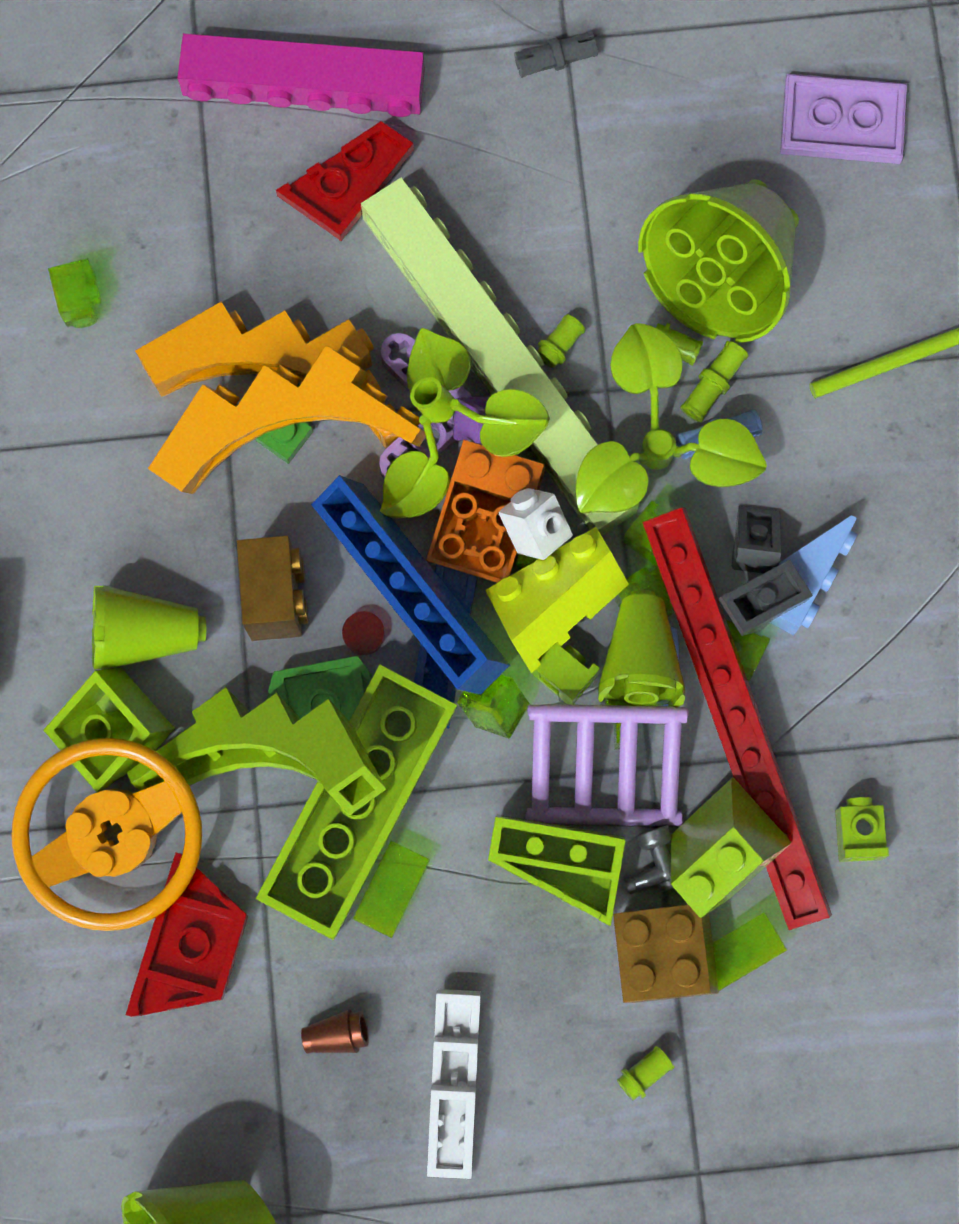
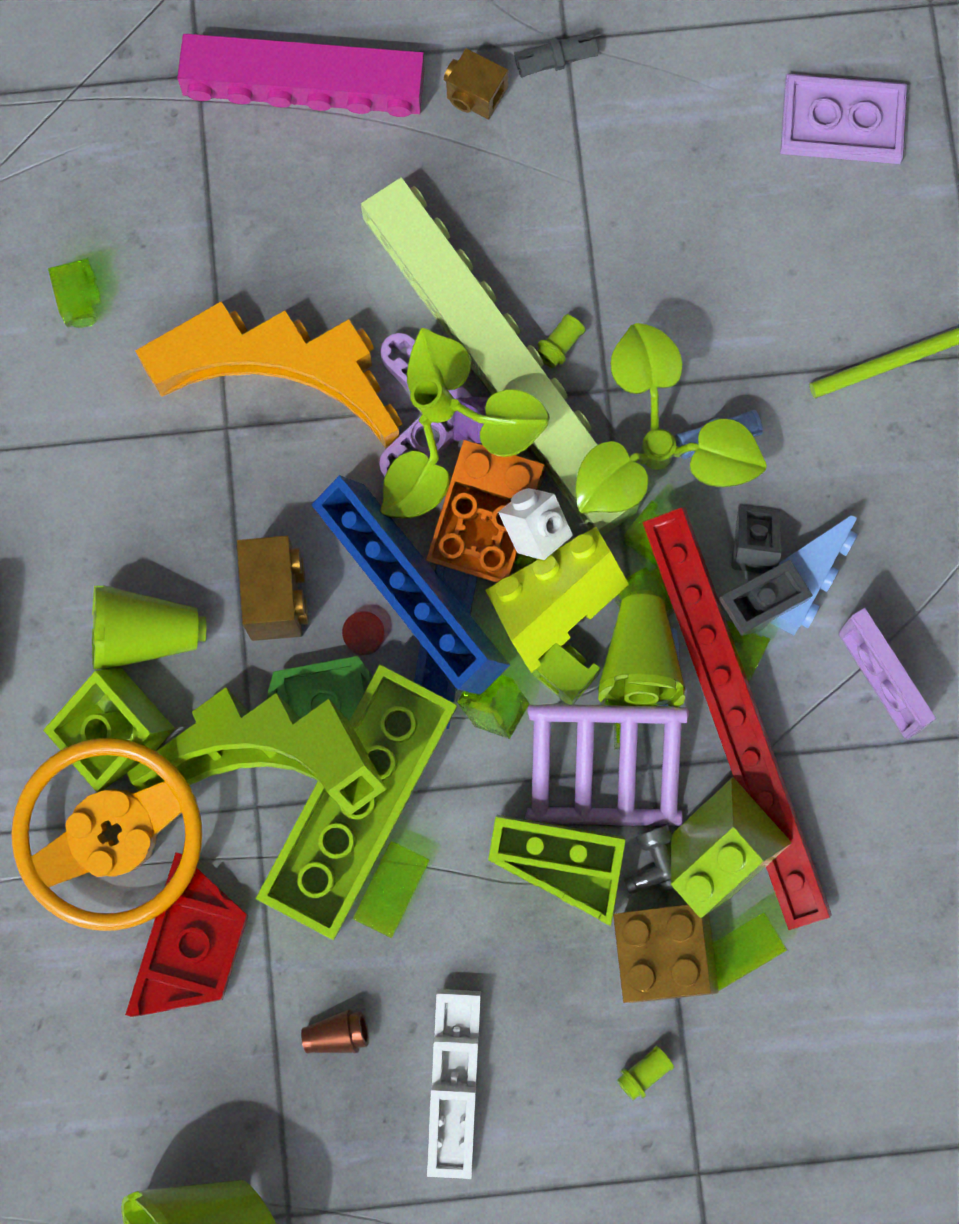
light orange arch [148,345,426,494] -> none
bright green plate [255,422,313,464] -> none
red wing [276,121,414,241] -> none
lime cone [638,179,799,343] -> none
lime pin [656,322,703,366] -> none
lime pin [680,341,749,423] -> none
lime brick [835,797,889,862] -> none
none -> pearl gold brick [443,48,508,120]
none -> lavender tile [839,608,936,739]

